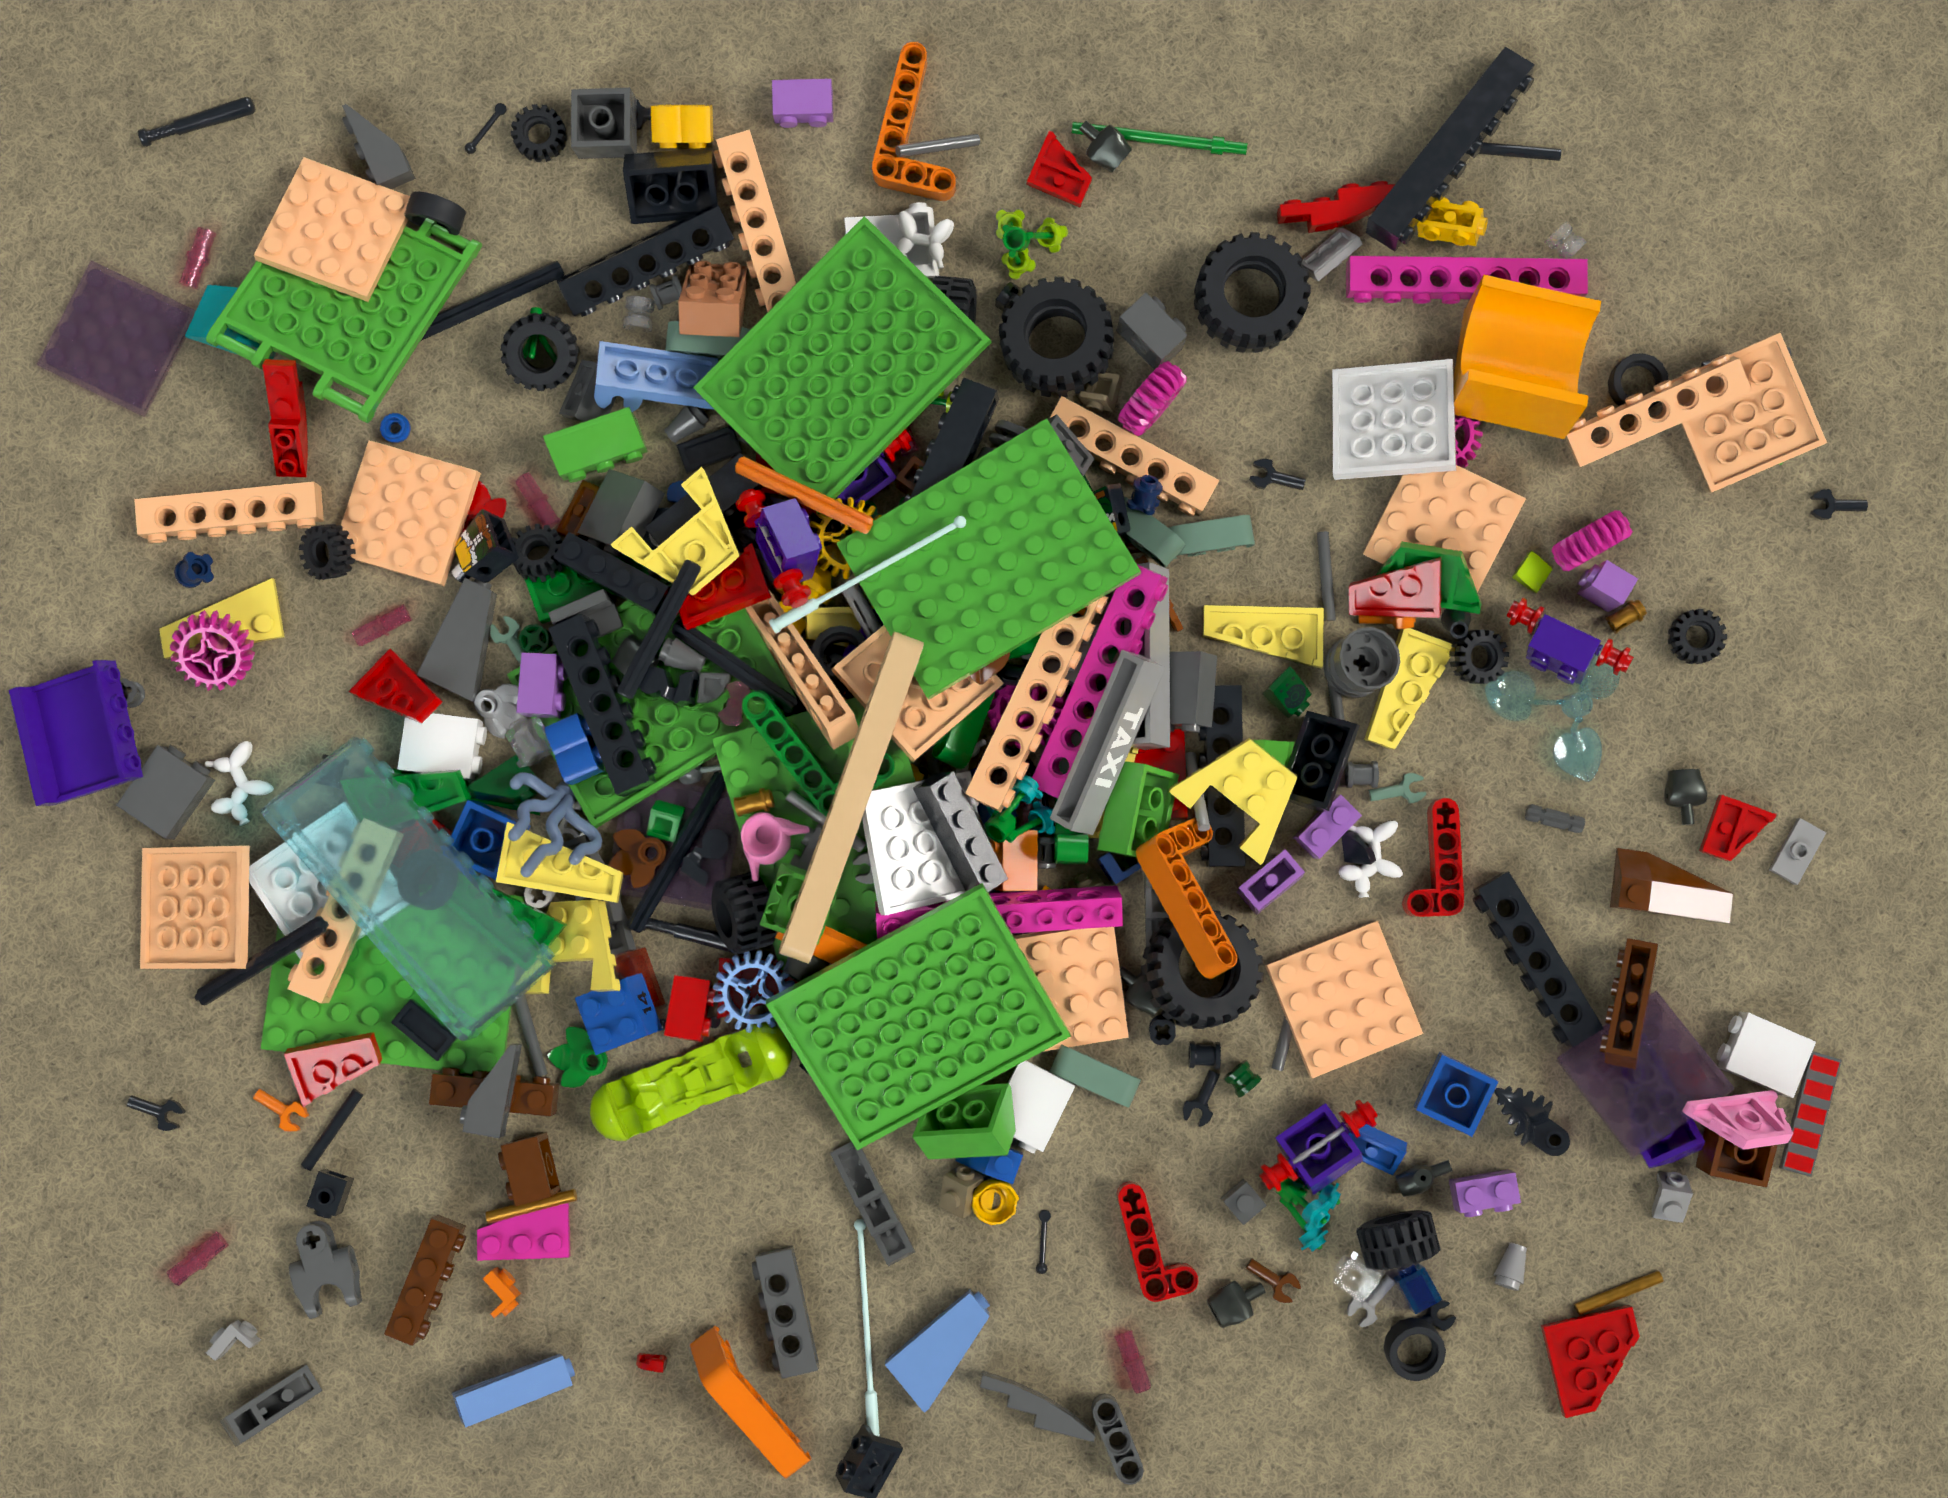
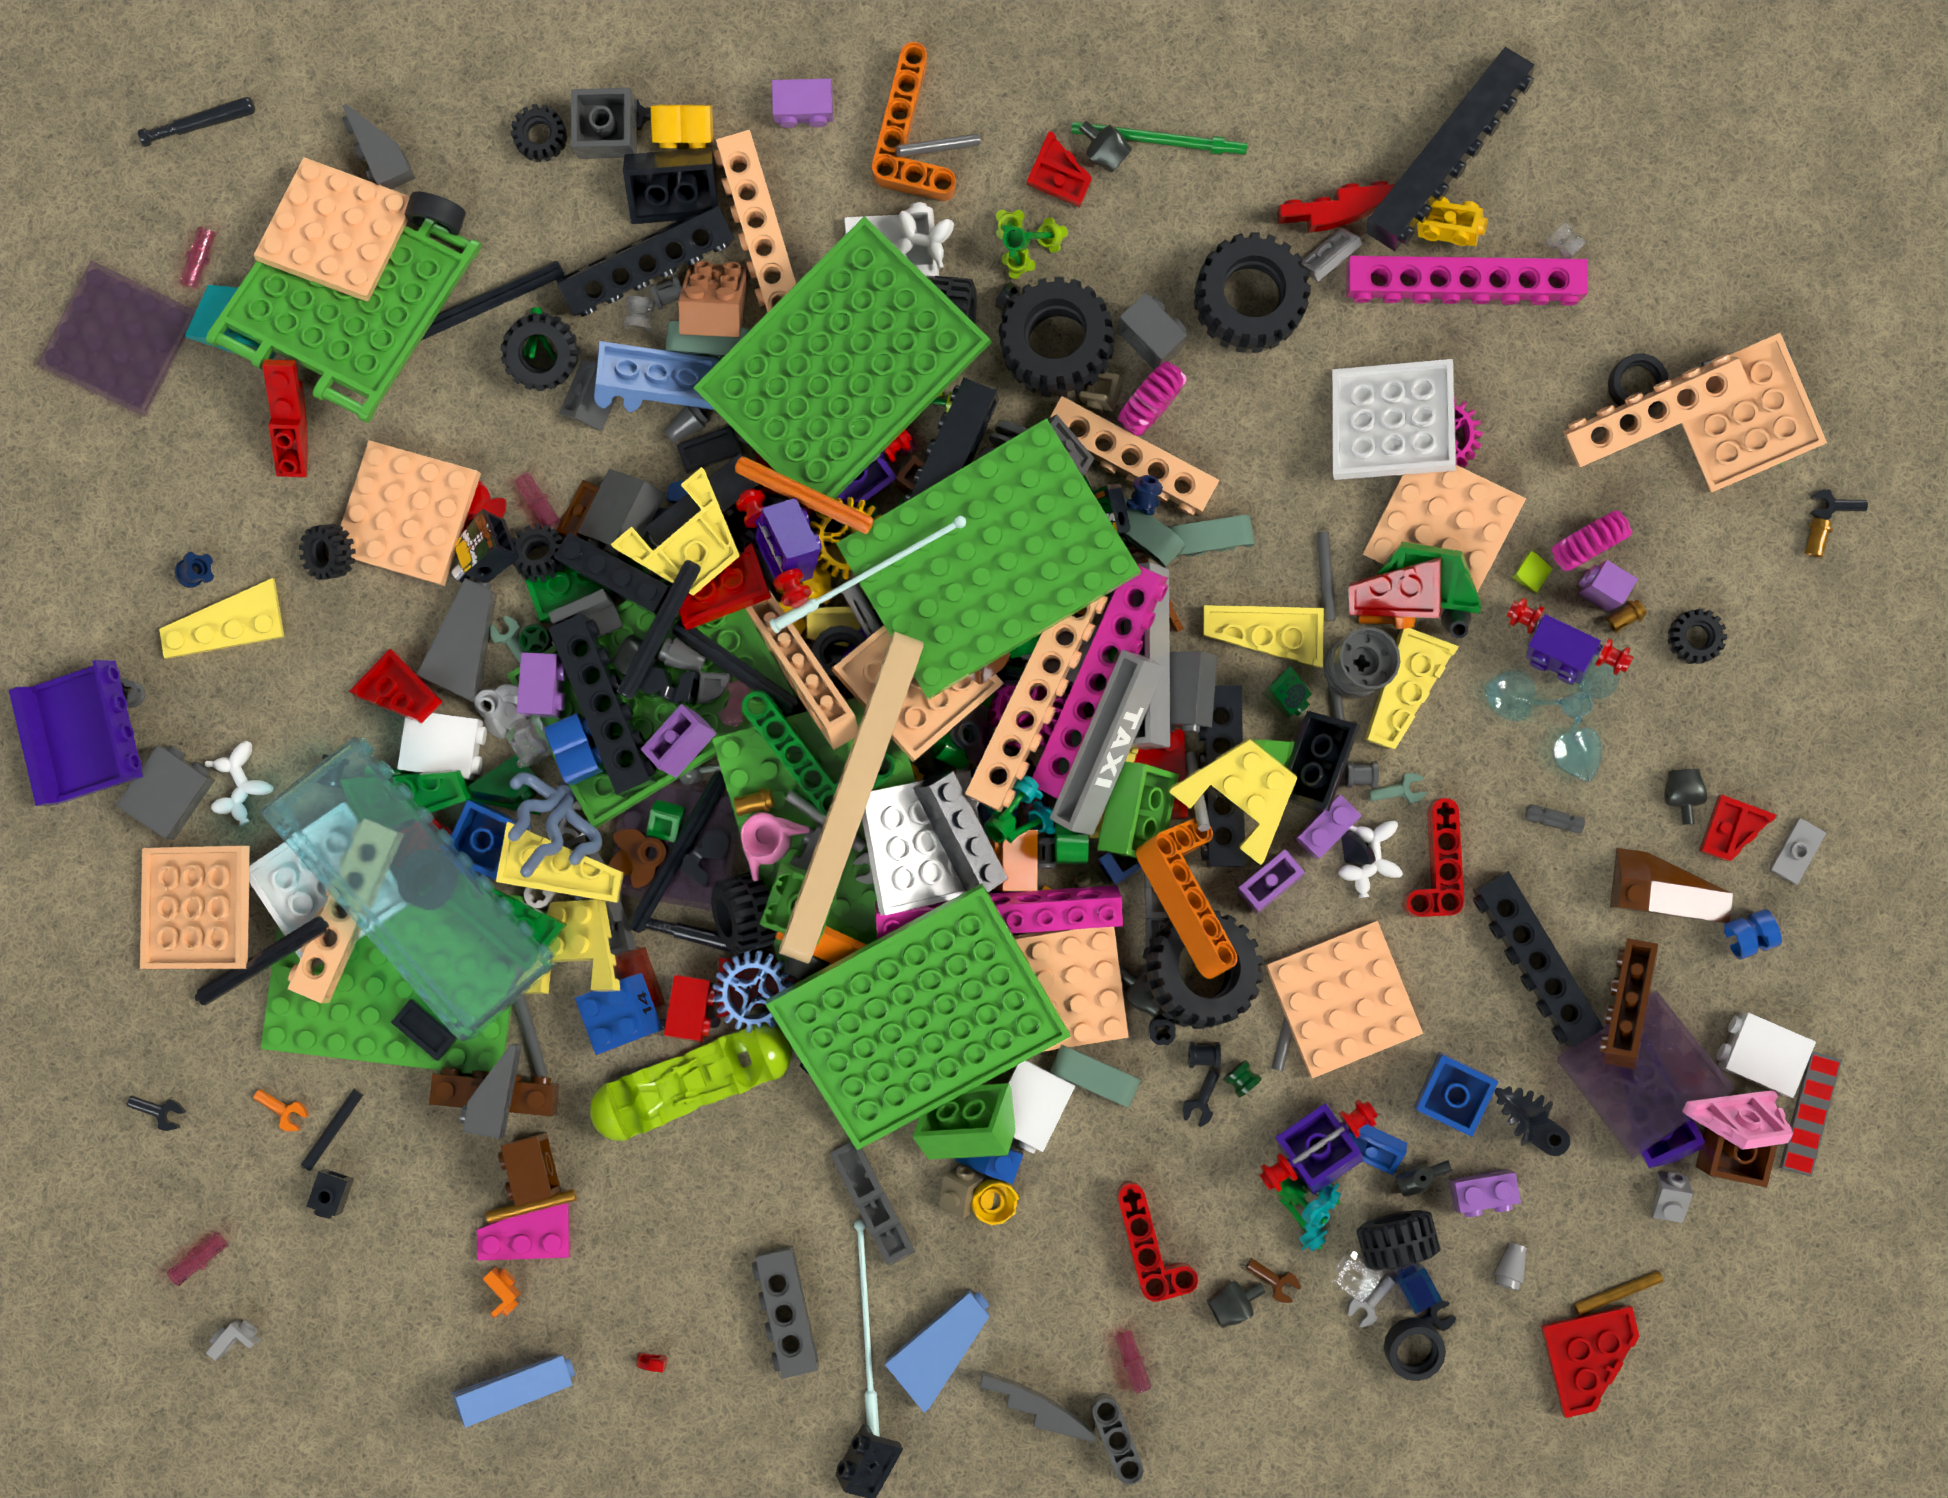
light nougat brick [134,481,324,543] -> none
dark pink gear [170,610,255,691] -> none
dark grey slope [220,1365,323,1447] -> none
wing [284,1032,383,1107] -> none
dark grey piece [289,1221,362,1319] -> none
clear pink axle [352,604,413,646] -> none
blue plate [380,413,411,443] -> none
reddish brown brick [384,1214,467,1346] -> none
black hinge [465,103,507,154] -> none
bright green slope [543,407,648,483] -> none
green plate [547,1027,608,1088] -> none
orange beam [690,1326,812,1479] -> none
black hinge [1036,1210,1051,1274] -> none
dark grey brick [1220,1179,1267,1225] -> none
black bar [1249,458,1306,490] -> none
black tyre [1449,630,1509,684] -> none
light orange piece [1454,275,1601,439] -> none
black bar [1478,142,1561,161] -> none
none -> medium lavender brick [641,704,717,778]
none -> black plate [950,706,996,766]
none -> blue wheel [1724,909,1782,960]
none -> pearl gold pin [1804,518,1833,558]

